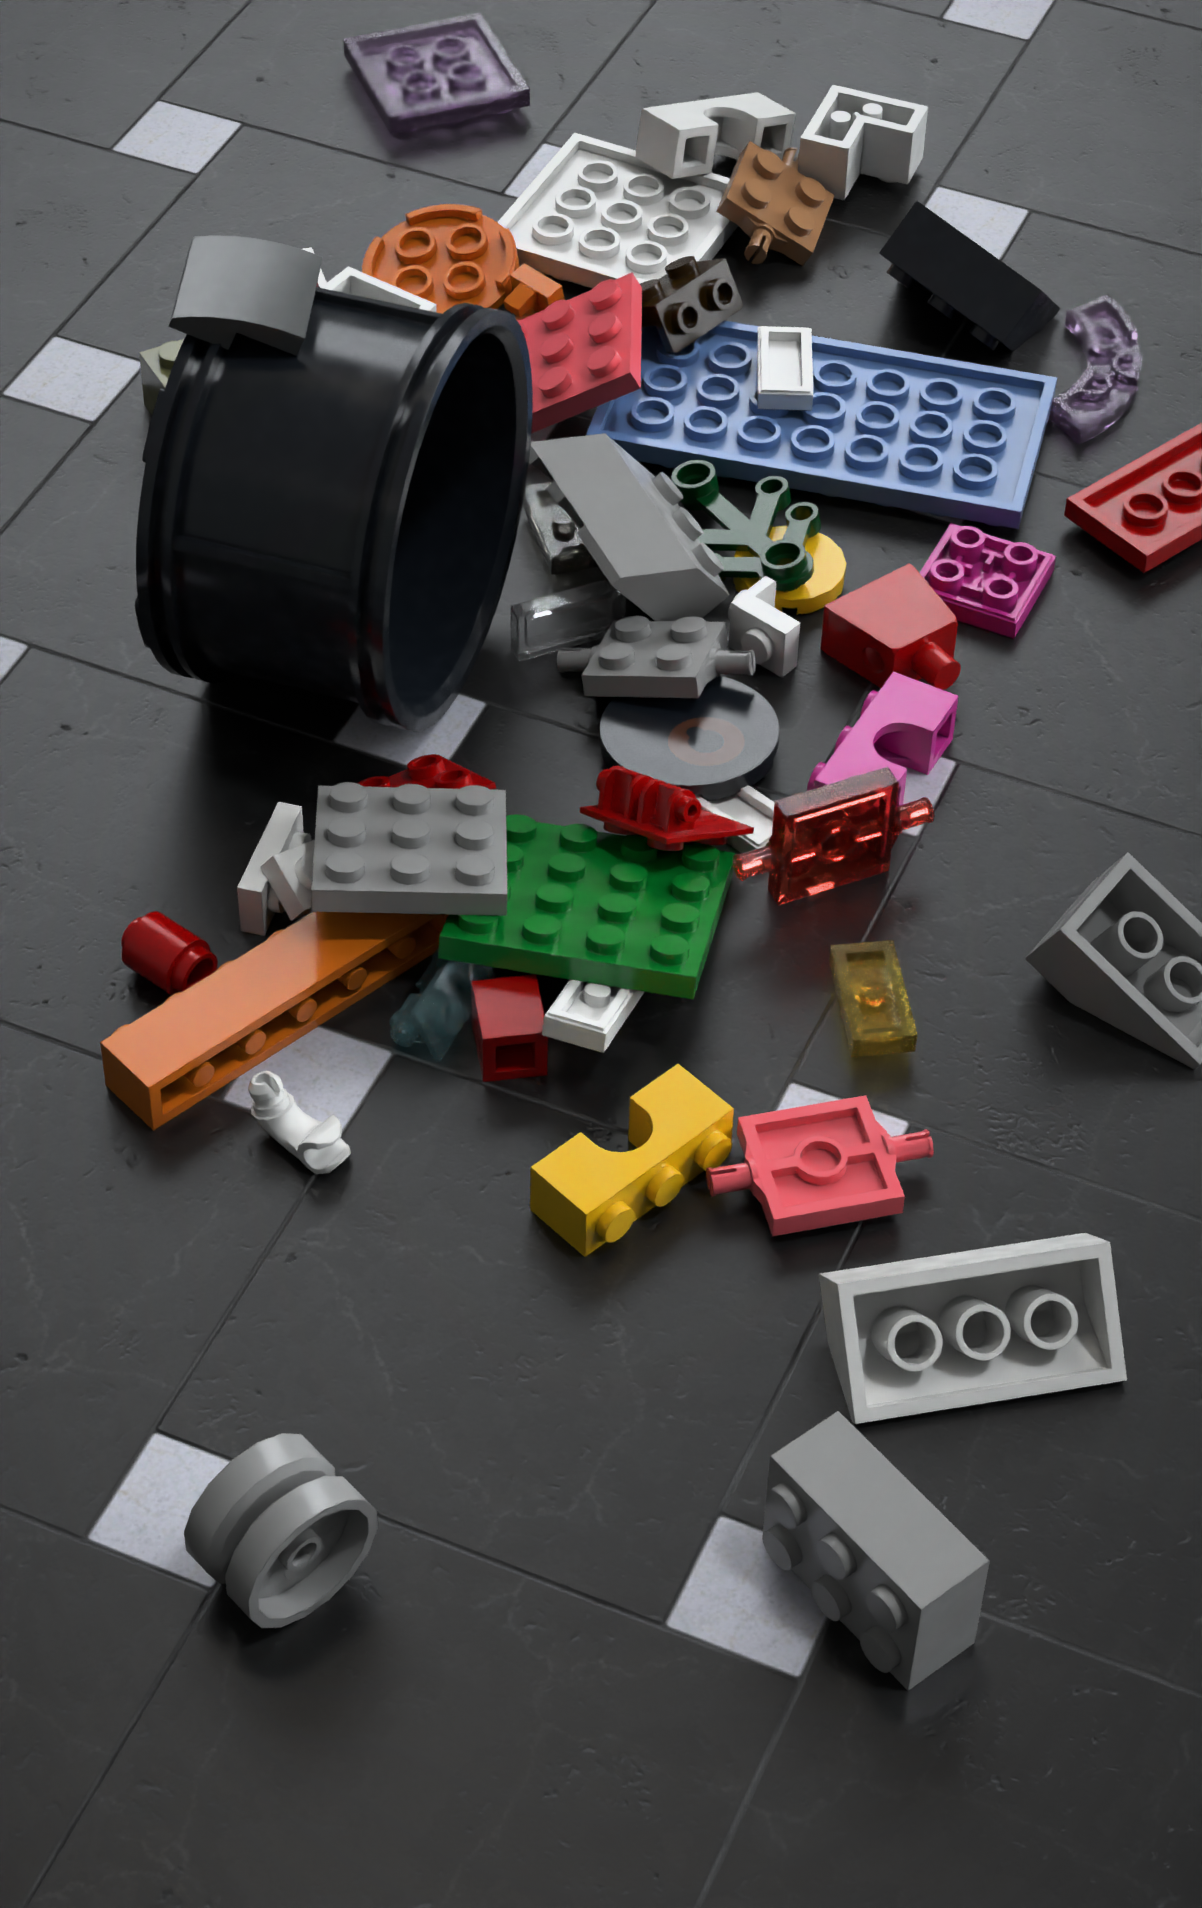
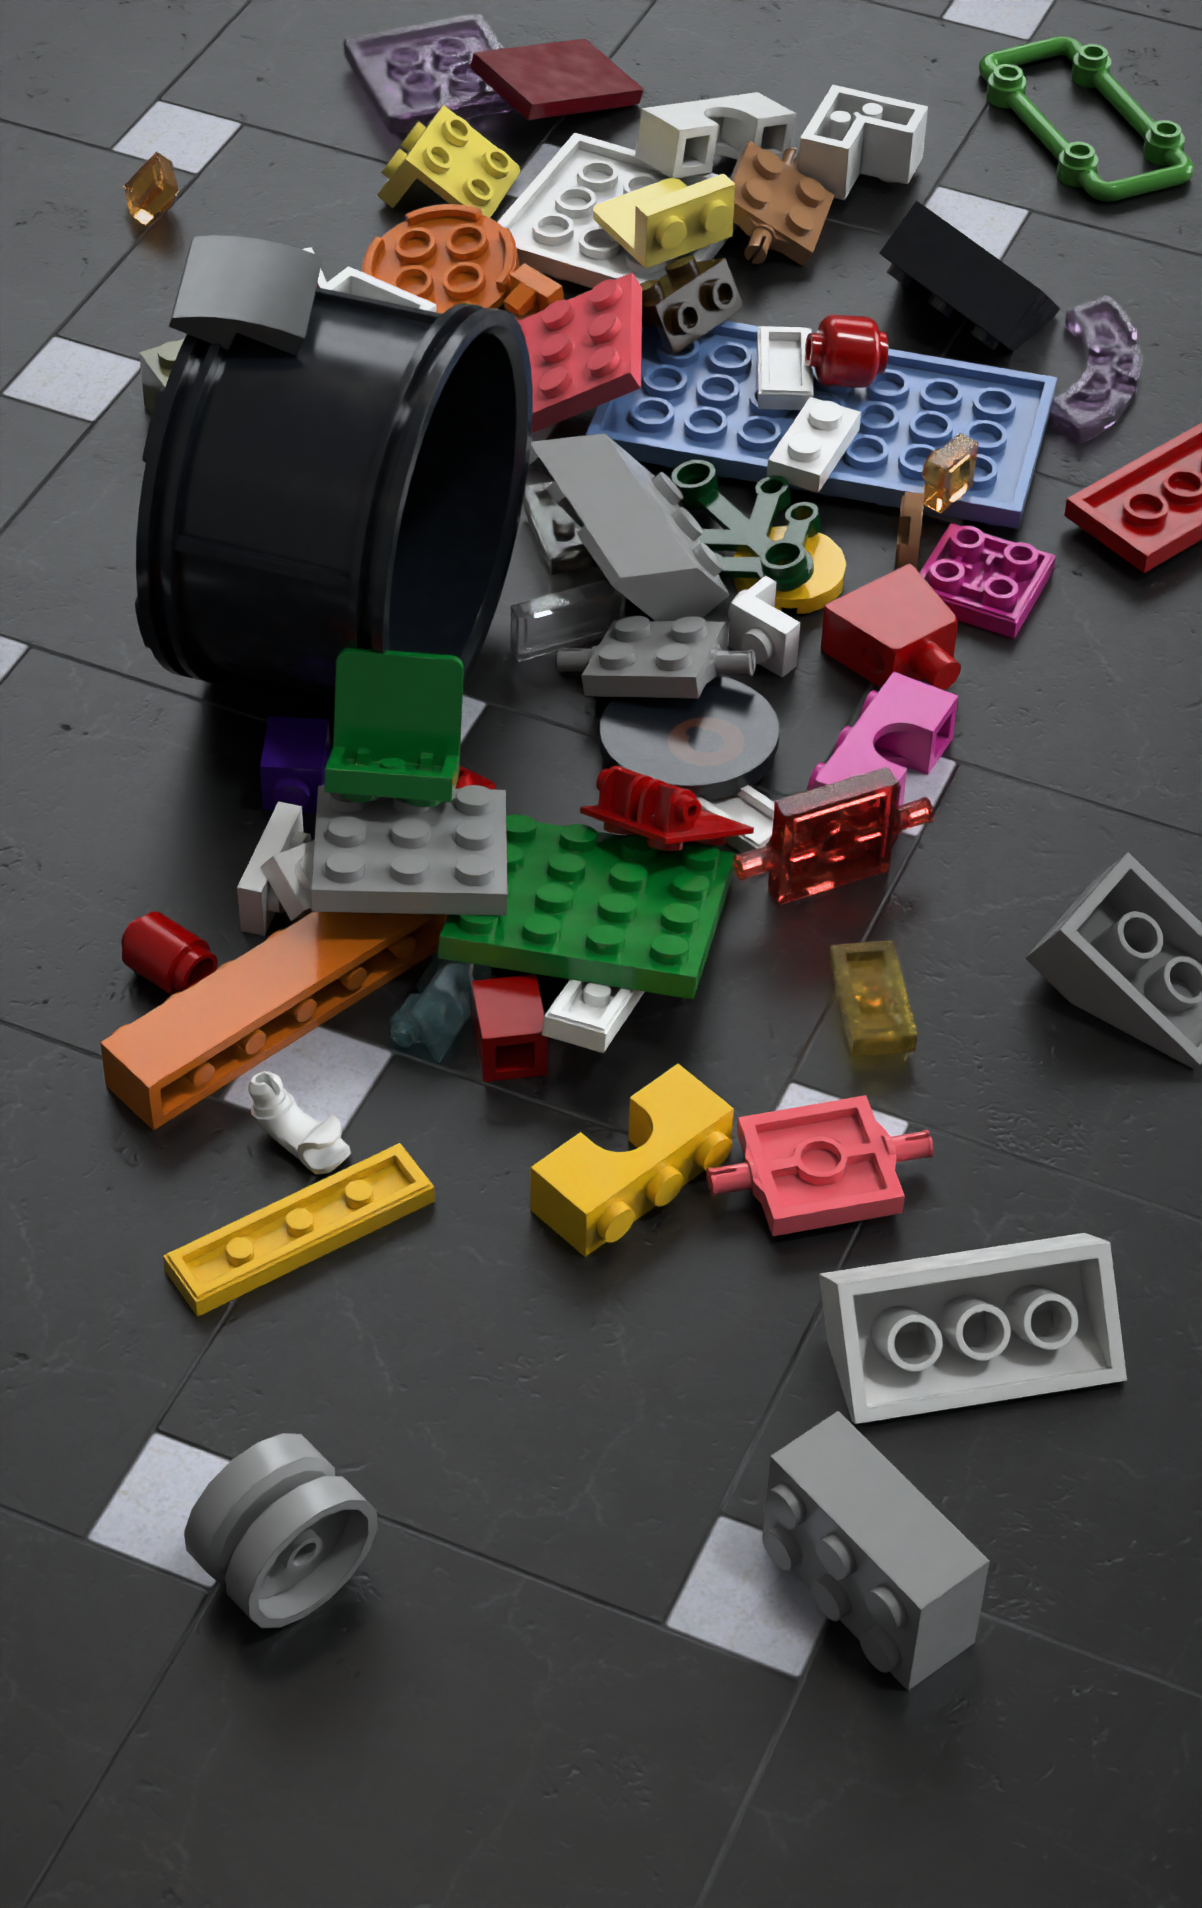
none -> clear orange plate [124,152,179,225]
none -> yellow tile [163,1143,435,1317]
none -> dark purple brick [260,716,331,813]
none -> green bracket [324,648,464,807]
none -> light yellow bracket [377,105,520,218]
none -> dark red tile [469,38,644,120]
none -> light yellow bracket [593,173,735,269]
none -> white plate [767,397,861,493]
none -> red head [805,315,888,388]
none -> medium nougat tile [894,492,925,569]
none -> clear orange plate [922,433,979,513]
none -> bright green bar [978,36,1194,202]

